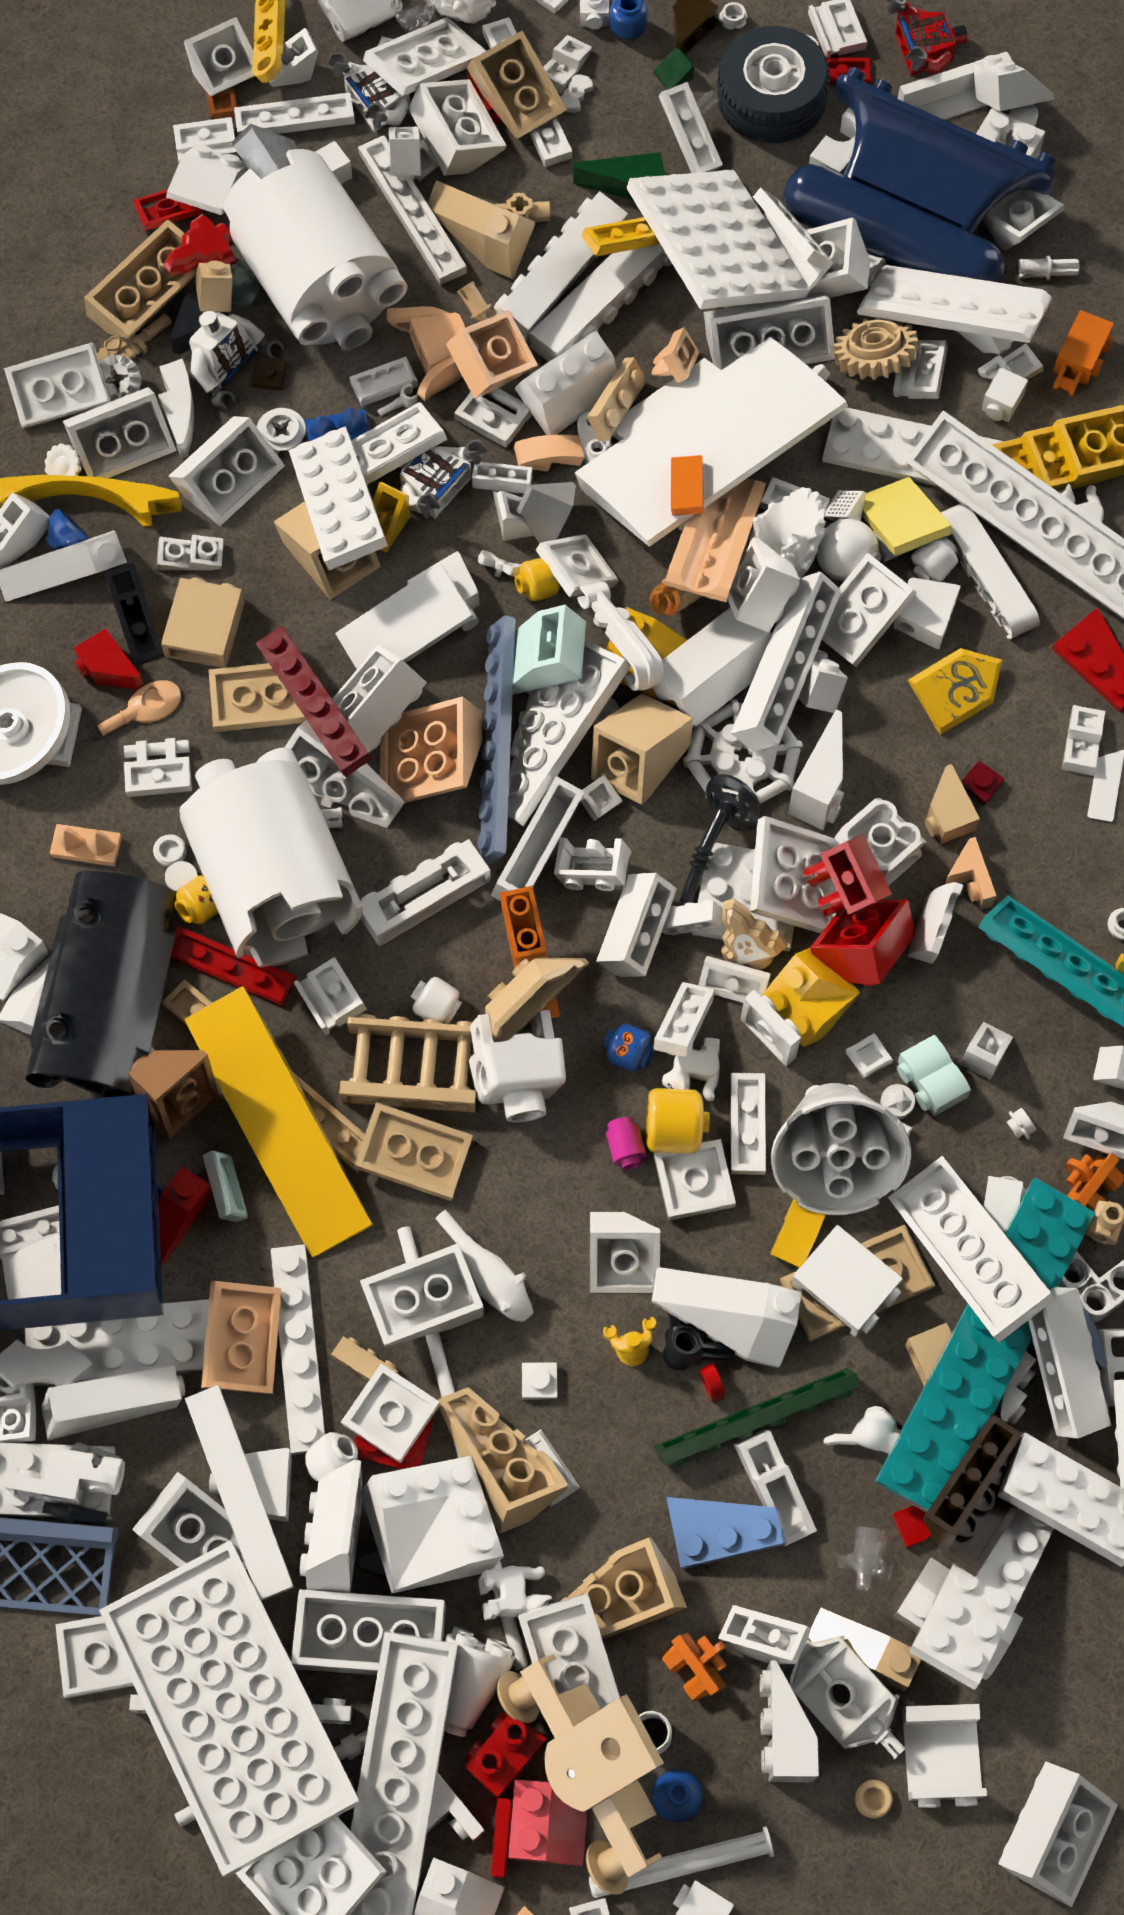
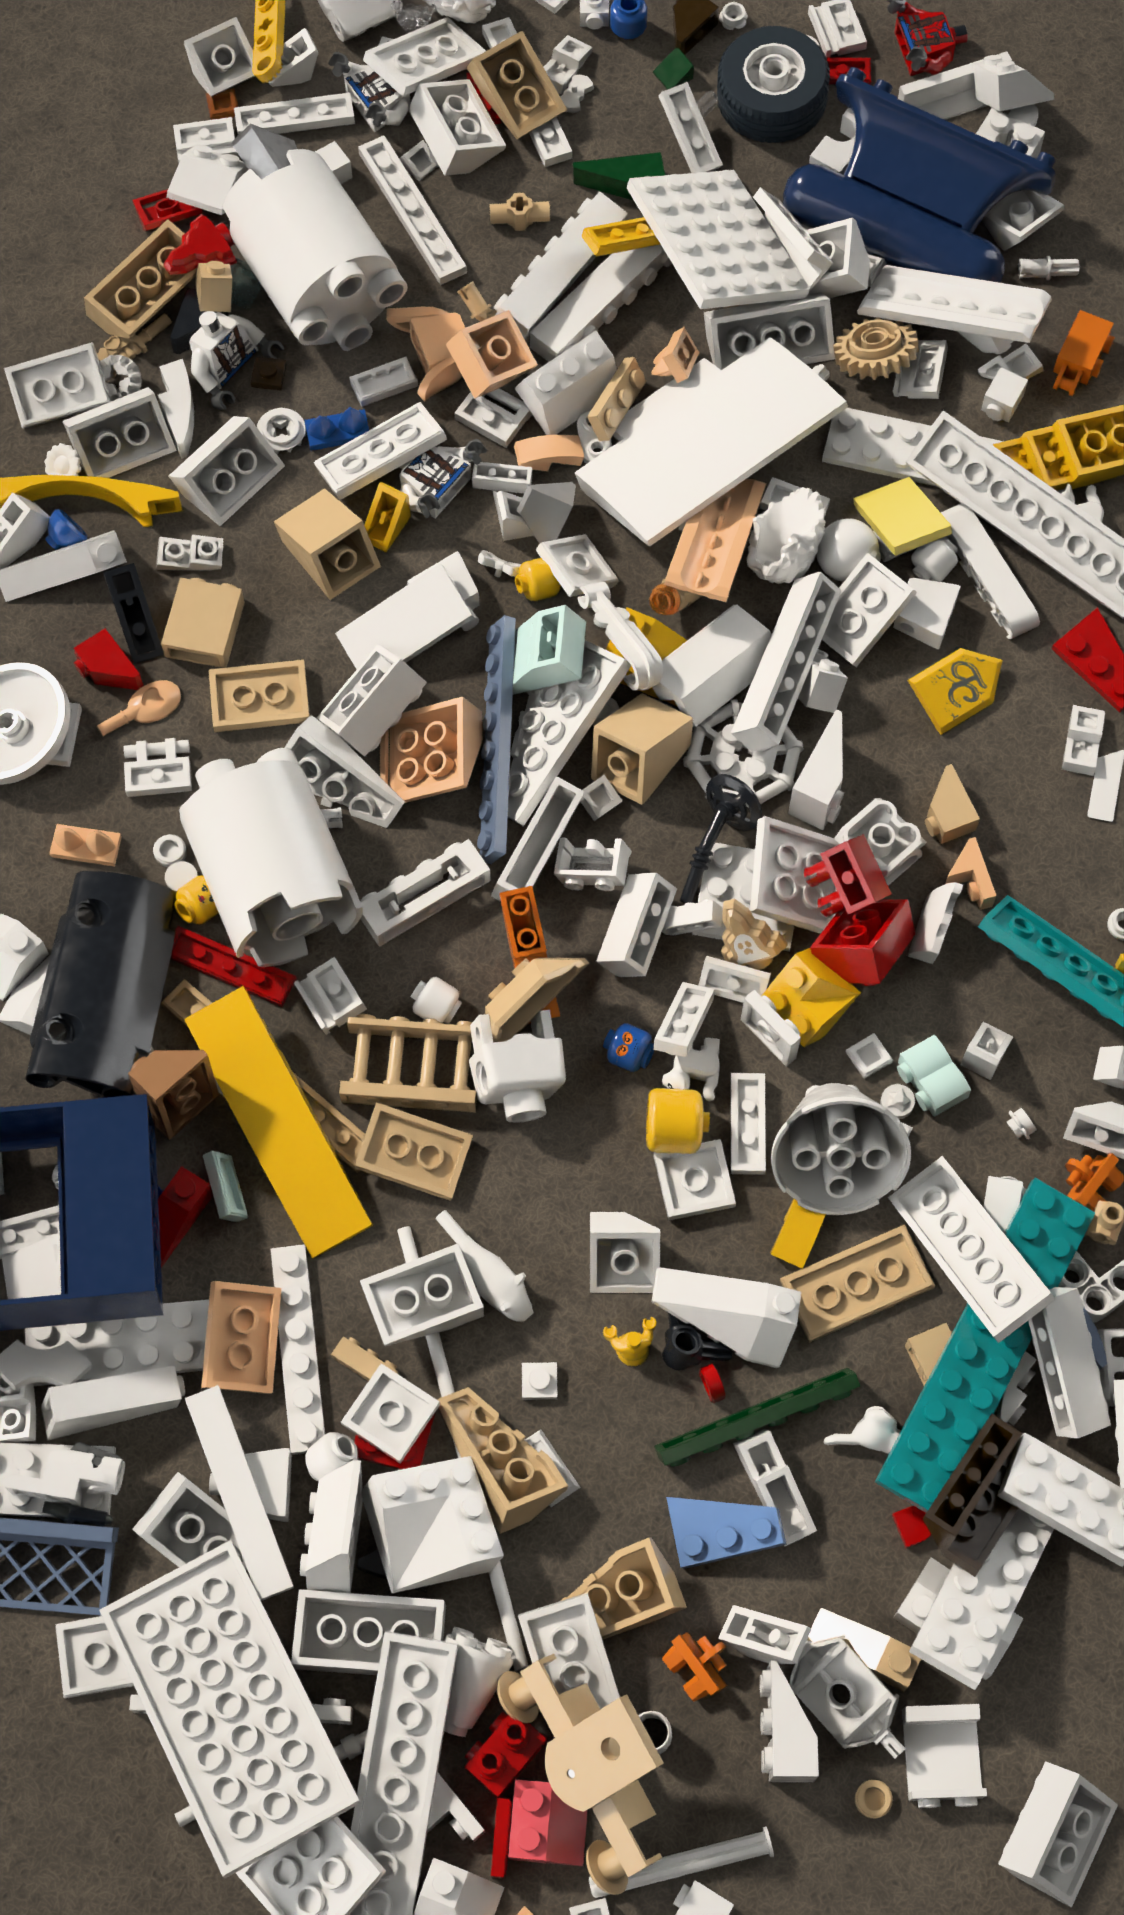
dark red plate [256,625,372,777] -> none
white plate [289,426,388,571] -> none
white hand [377,384,418,417] -> none
white slope [389,127,421,181] -> none
tan wedge [427,180,536,279] -> none
white animal [478,1566,552,1620] -> none
dark pink brick [606,1117,647,1170] -> none
blue brick [652,1769,703,1823] -> none
orange tile [671,455,704,516] -> none
white slope [728,537,800,632] -> none
white panel [790,1225,903,1338] -> none
white slope [824,490,866,521] -> none
clear piece [837,1527,893,1591] -> none
dark red plate [961,760,1005,805] -> none

